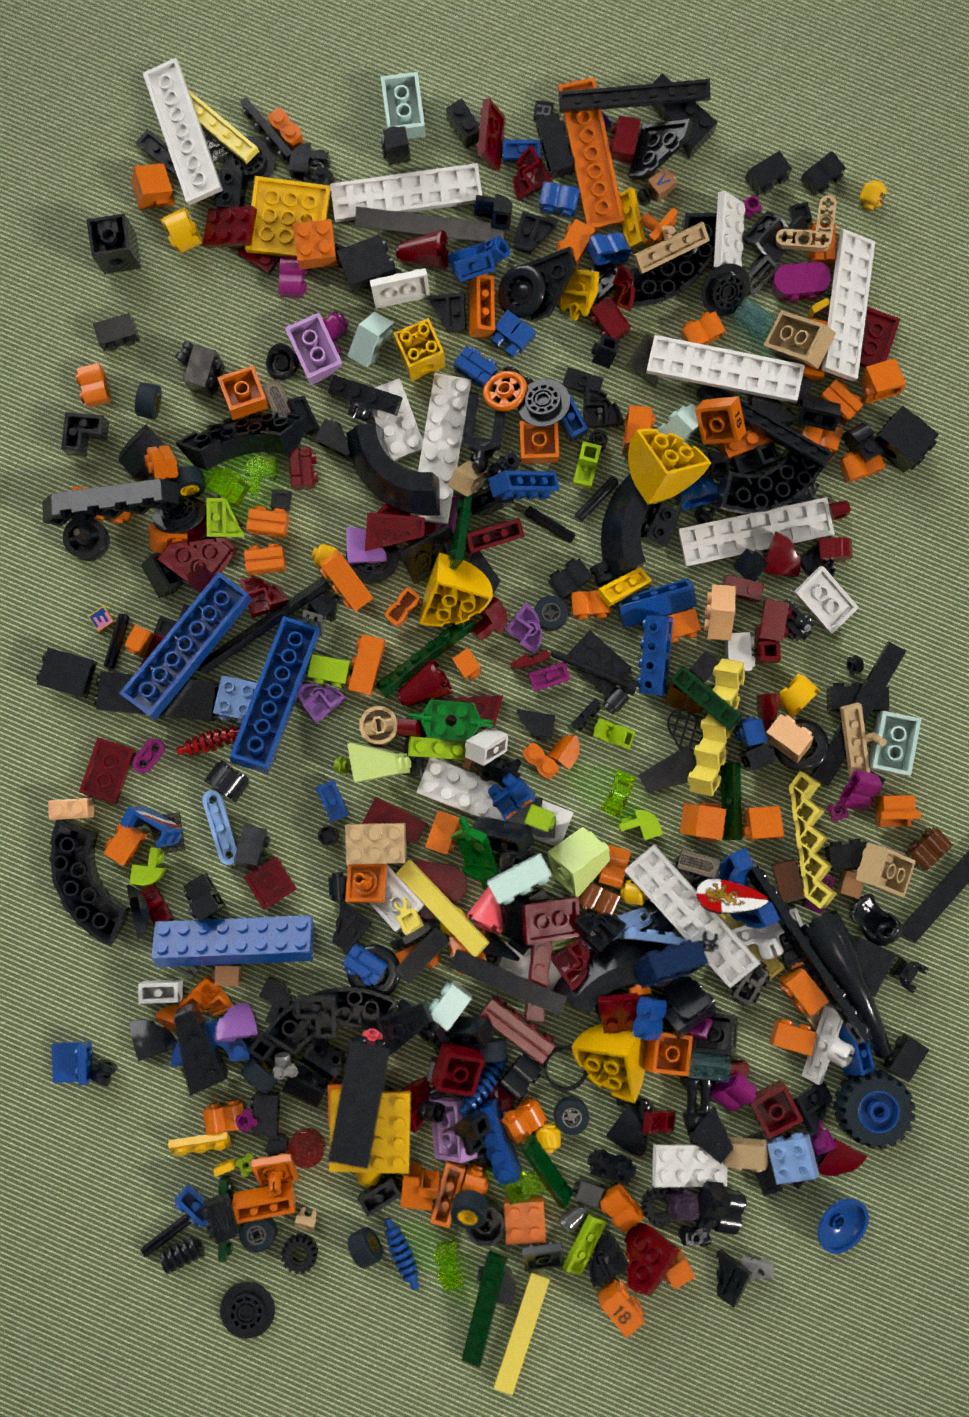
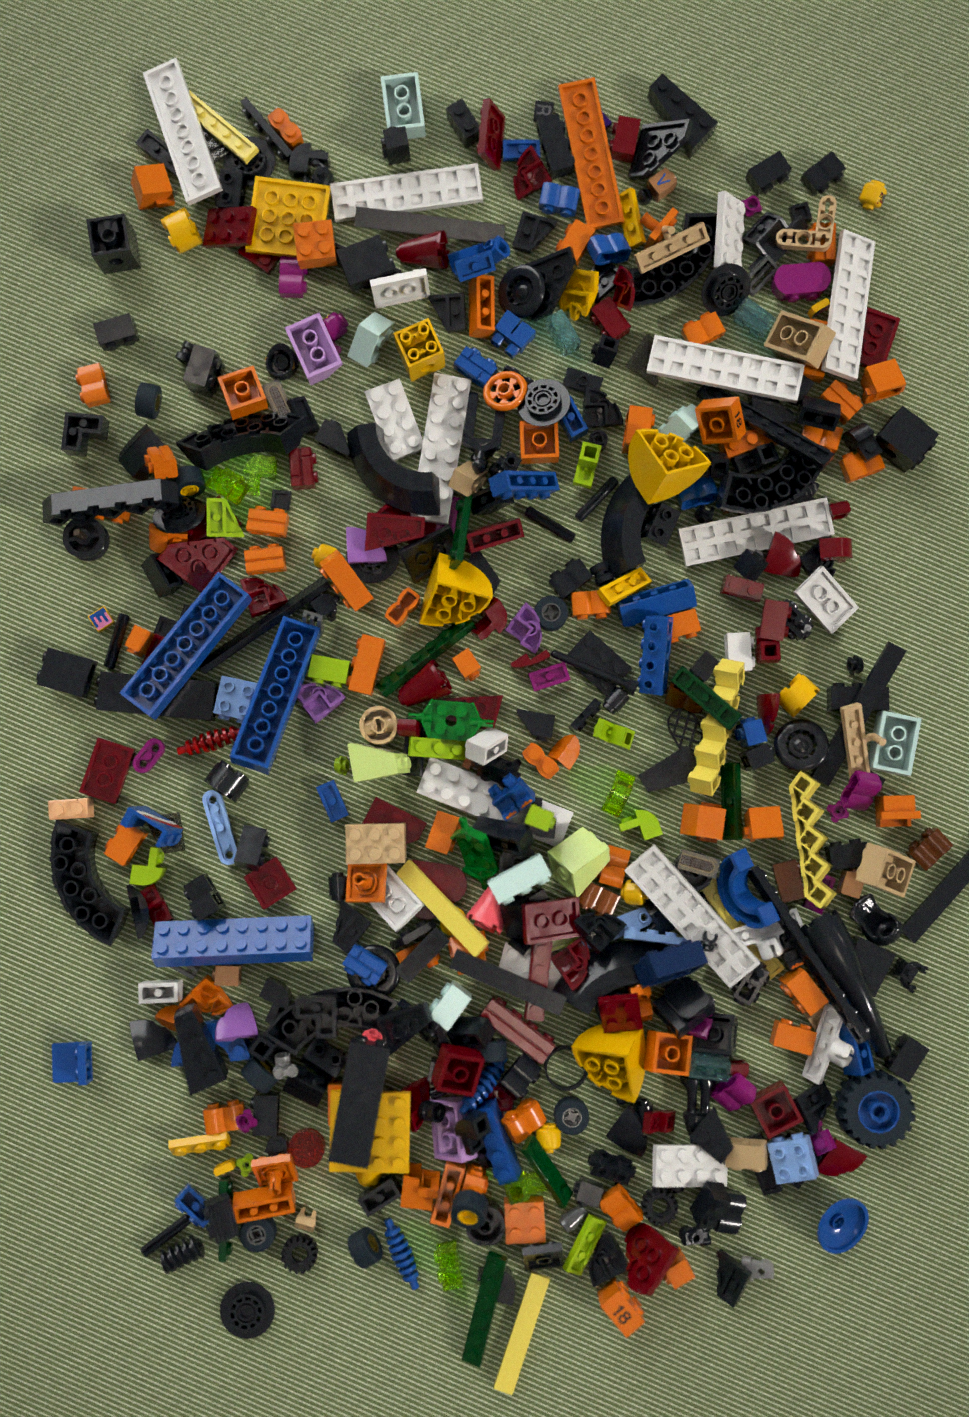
black wheel [91,1059,118,1086] -> none
black wheel [318,826,339,845] -> none
black plate [328,375,403,421] -> none
light yellow plate [394,897,424,935] -> none
black brick [474,194,513,230] -> none
black piece [482,932,520,964] -> none
black tile [559,79,711,113] -> none
blue brick [633,997,667,1040] -> none
clear purple brick [667,1189,700,1221] -> none
shield [696,879,768,914] -> none
light nougat brick [704,584,736,641] -> none
light nougat brick [766,714,813,763] -> none
none -> clear light blue brick [545,309,581,357]

